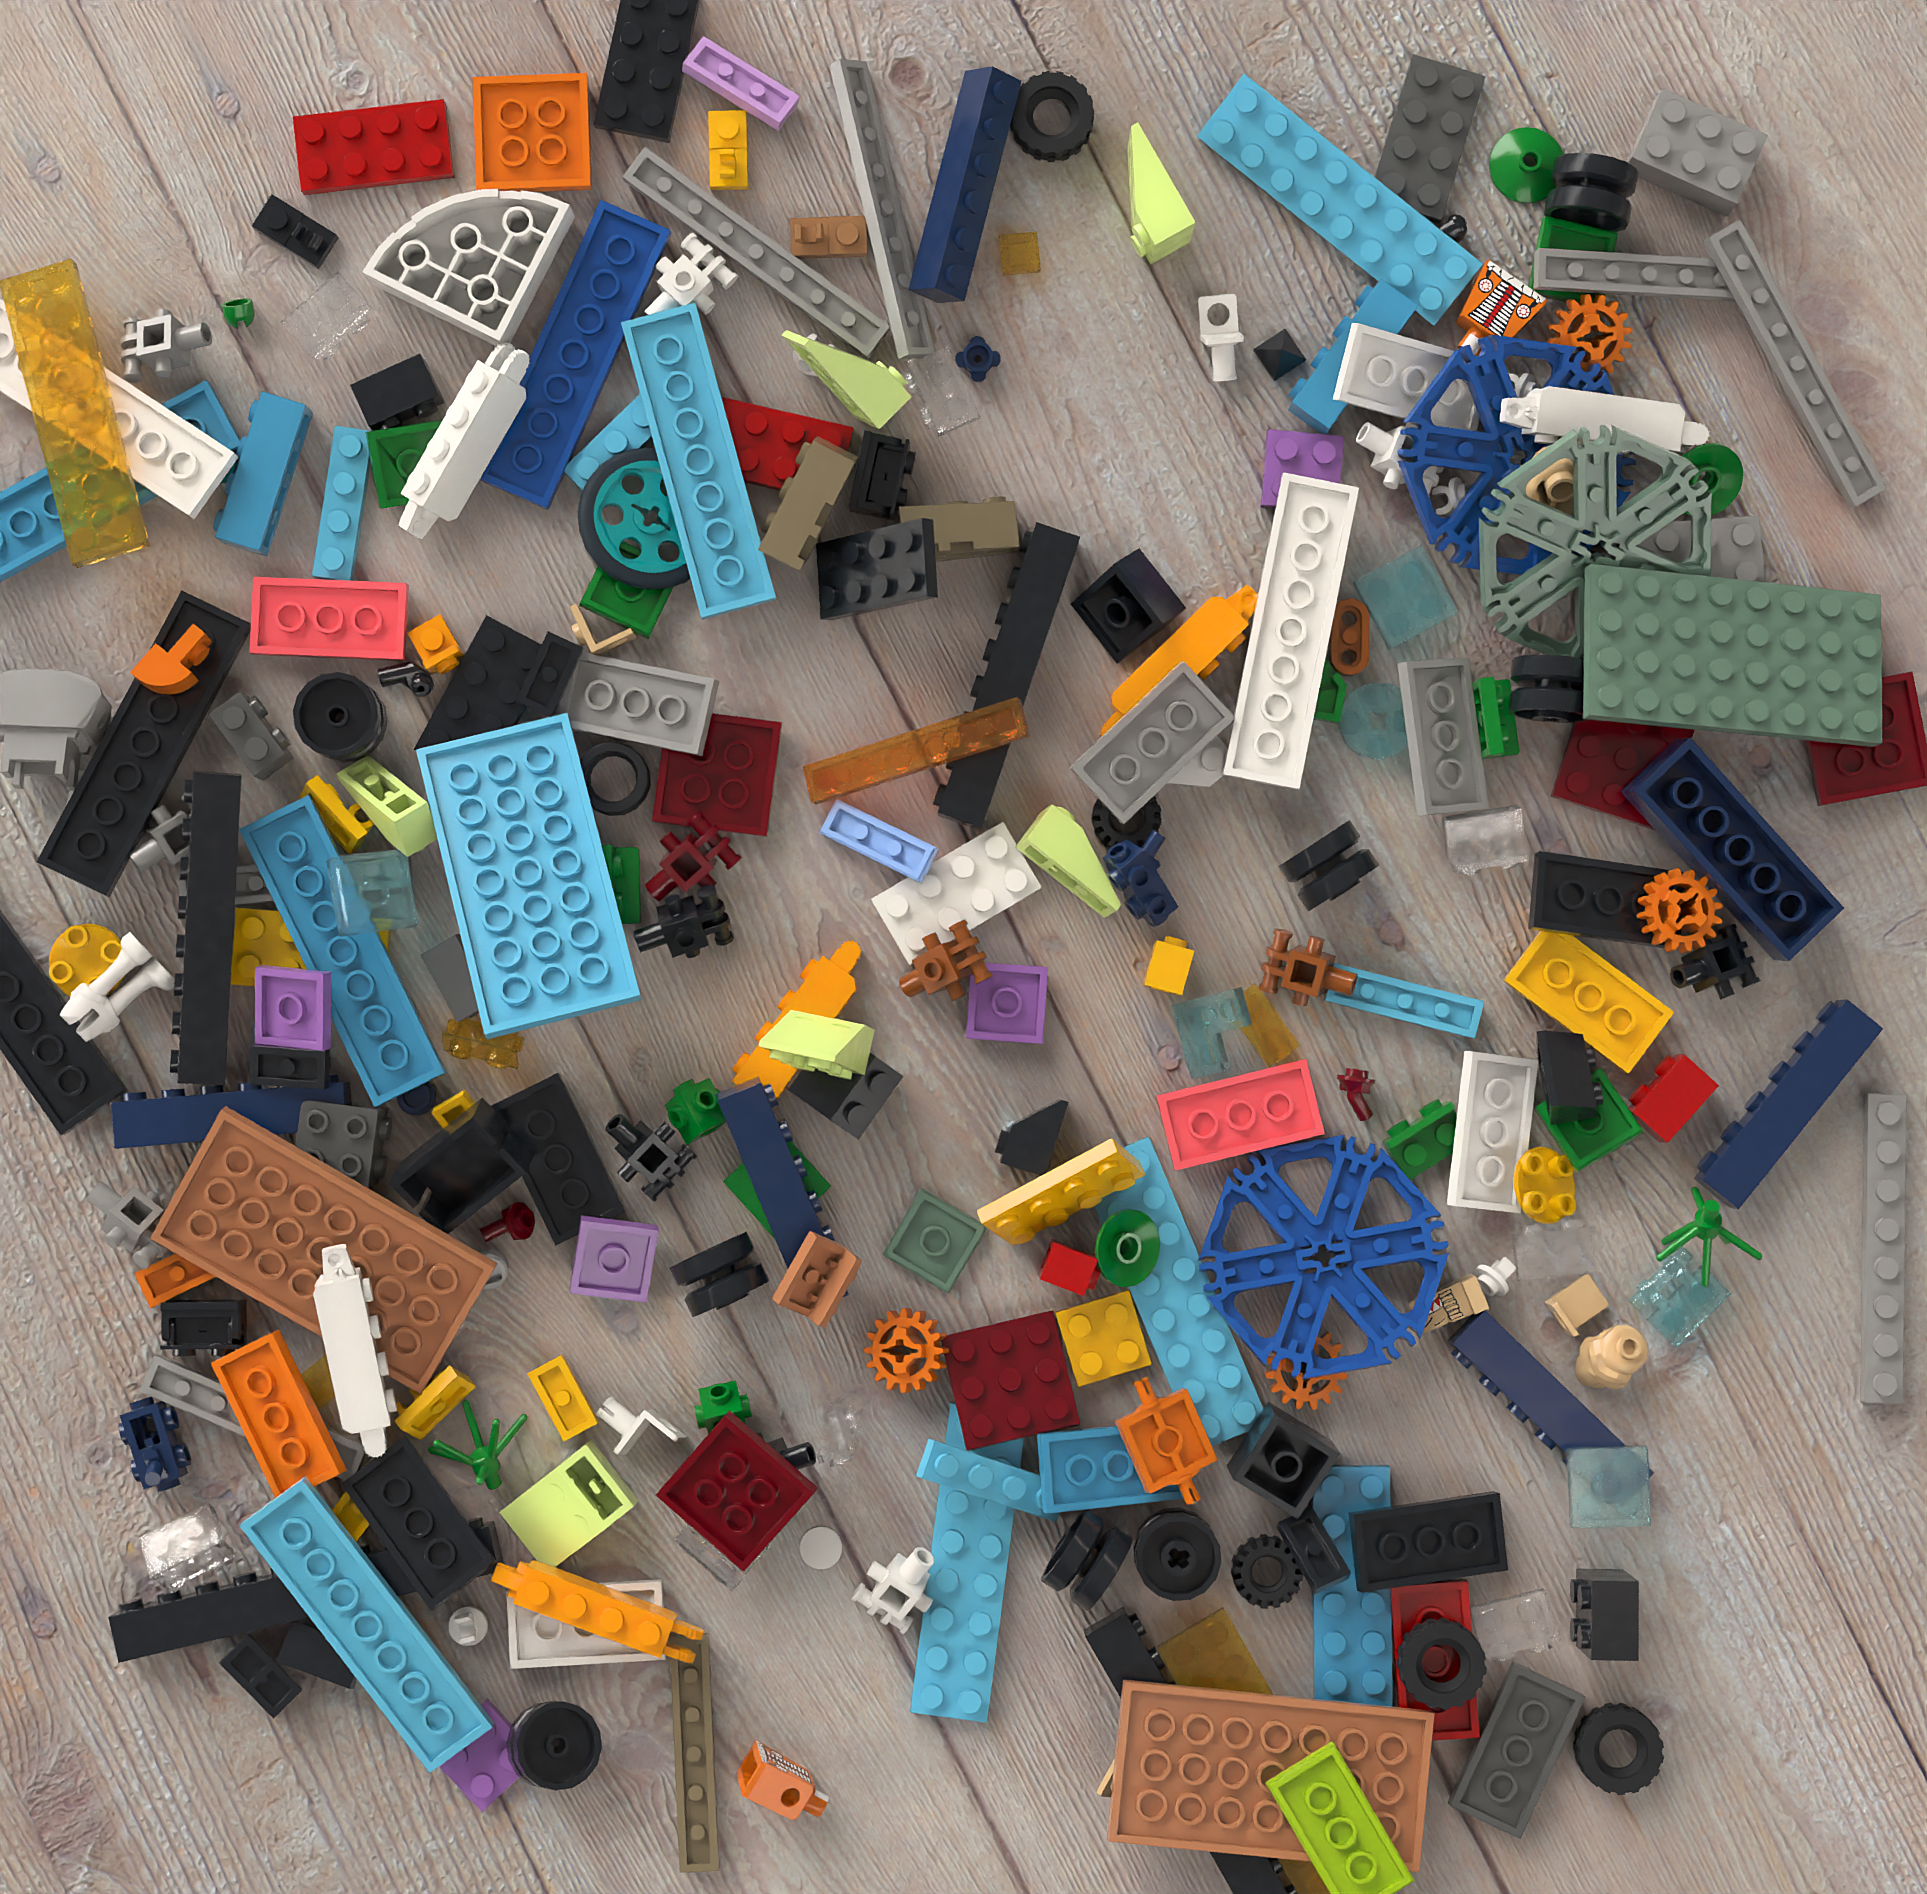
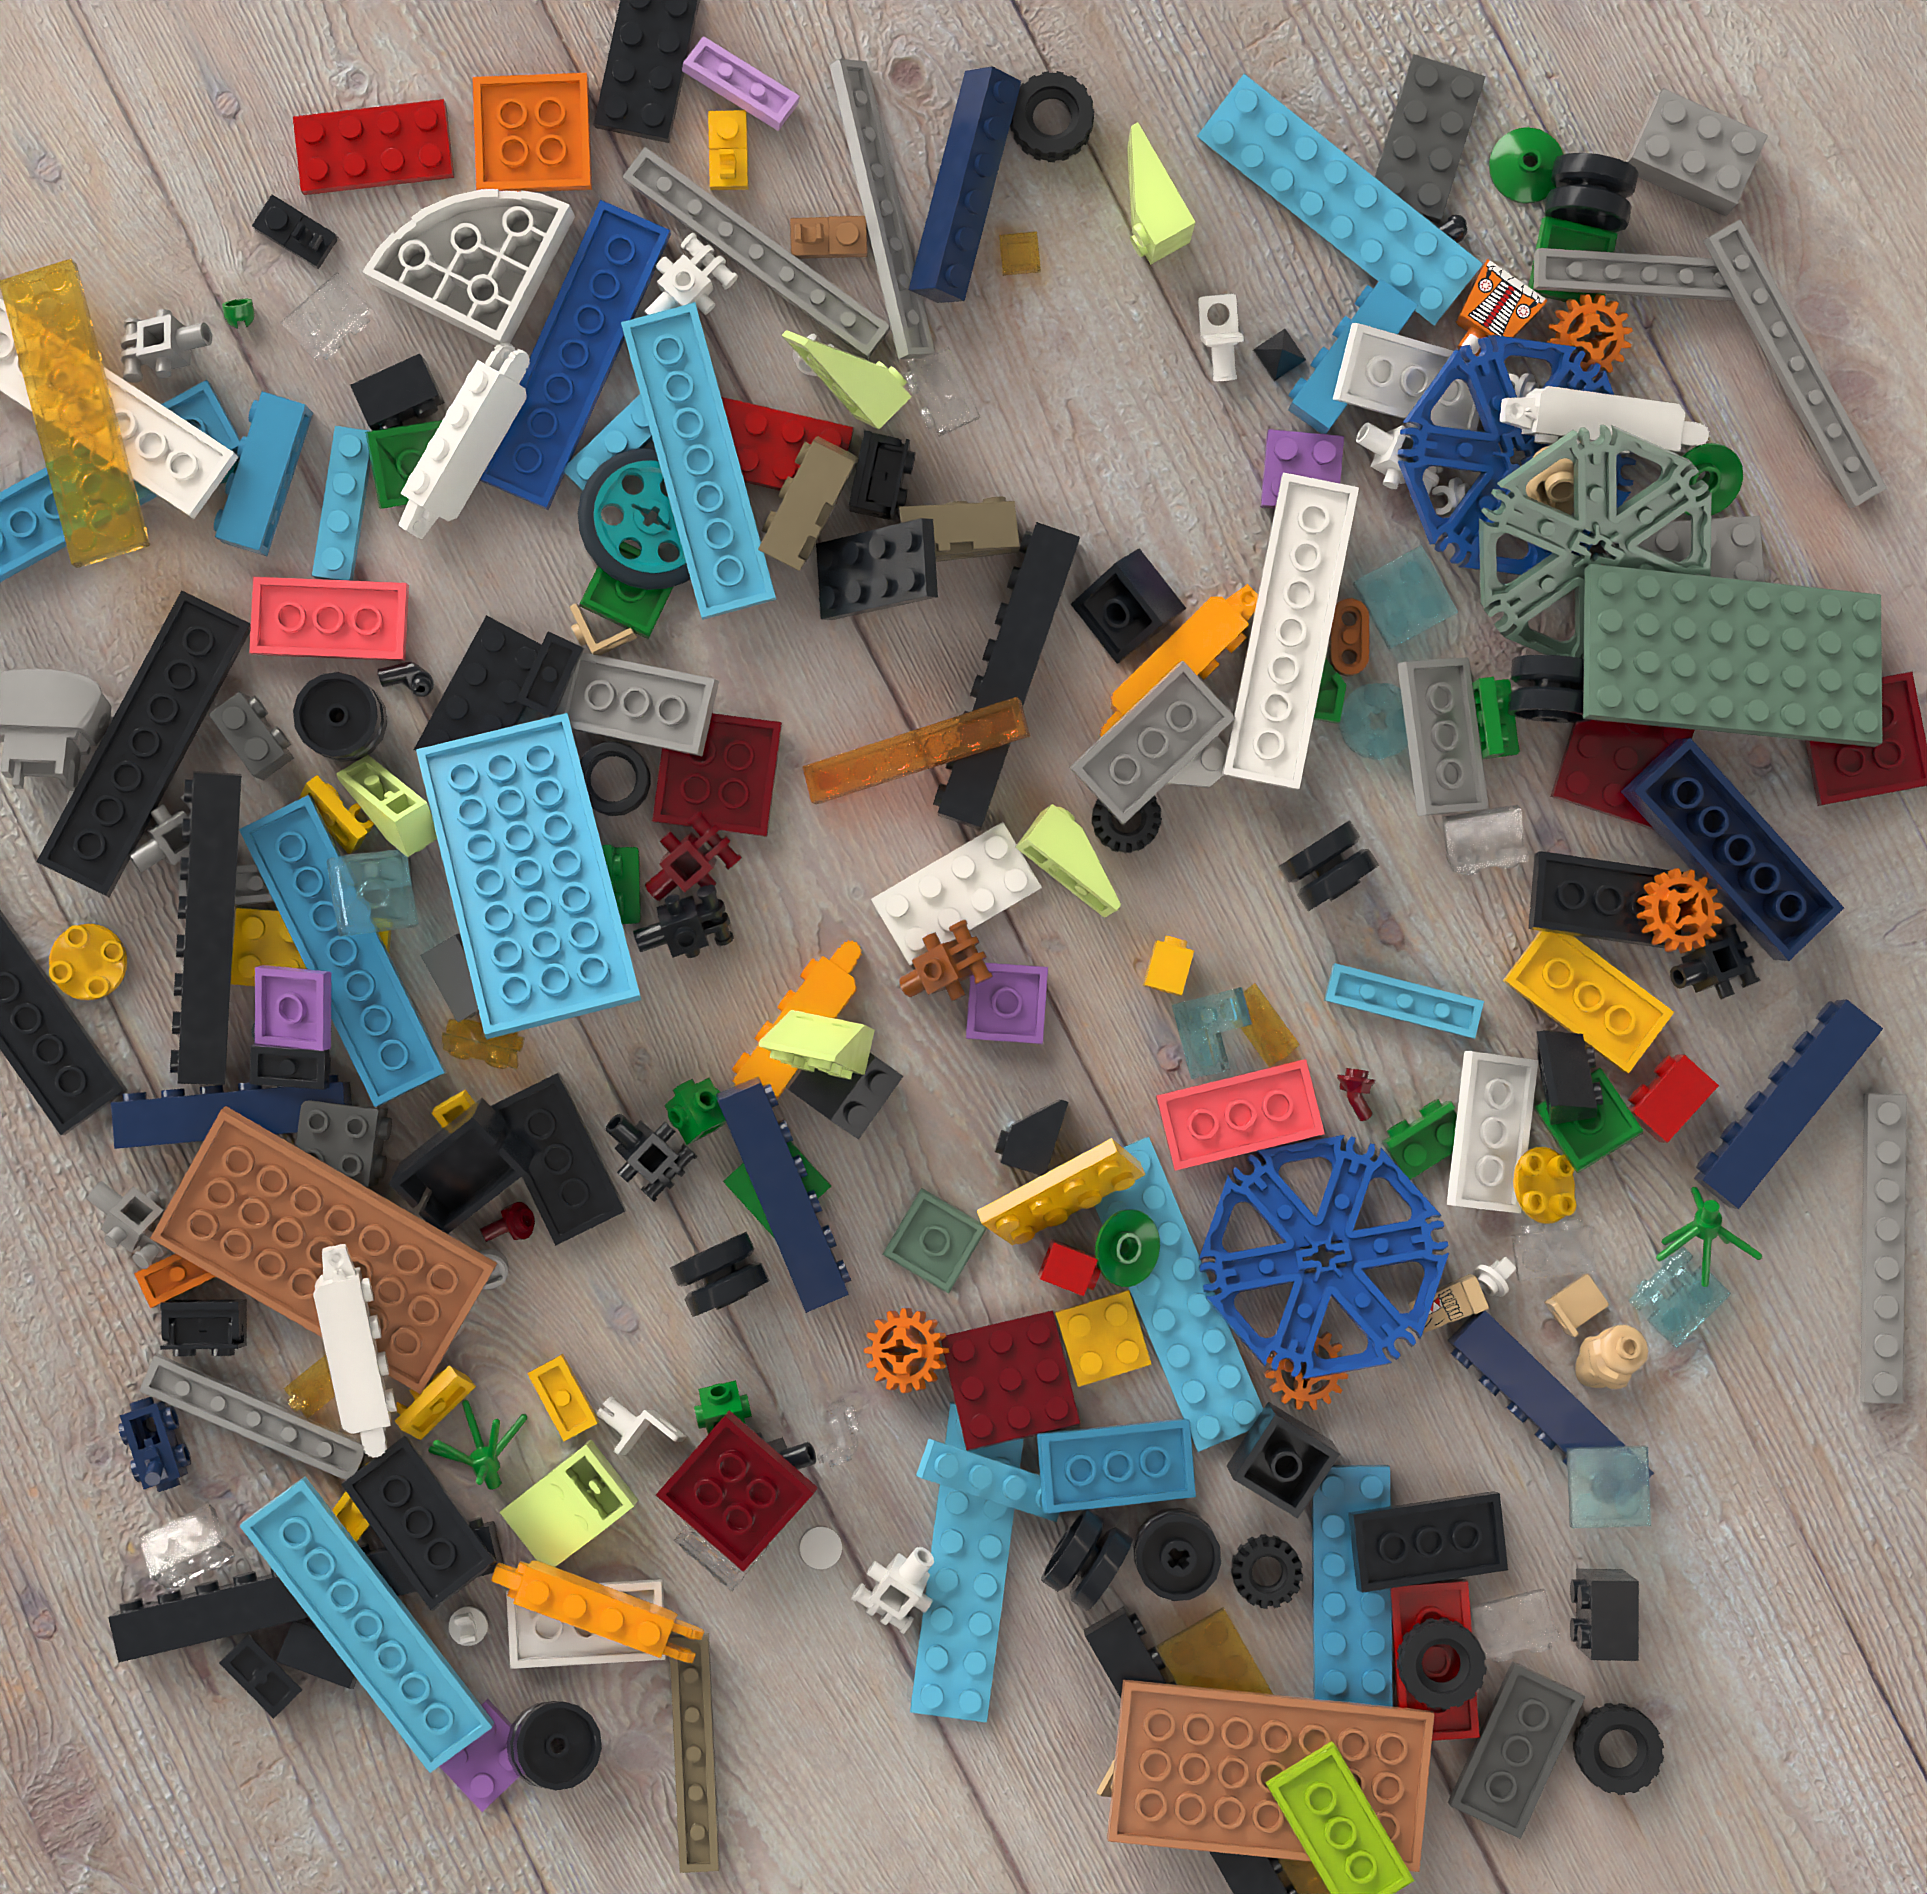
white piece [60,932,175,1042] -> none
orange brick [130,624,212,694] -> none
orange plate [211,1329,347,1498] -> none
dark blue plate [397,1082,436,1116] -> none
light orange bracket [407,614,465,675] -> none
medium lavender plate [569,1215,659,1303] -> none
orange torso [736,1740,829,1820] -> none
nougat bracket [772,1231,862,1328] -> none
light blue tile [819,799,939,884] -> none
dark blue plate [955,336,1001,382] -> none
dark blue brick [1103,830,1179,927] -> none
orange plate [1115,1377,1218,1505] -> none
dark orange piece [1259,928,1358,1006] -> none
black plate [1276,1507,1351,1594] -> none

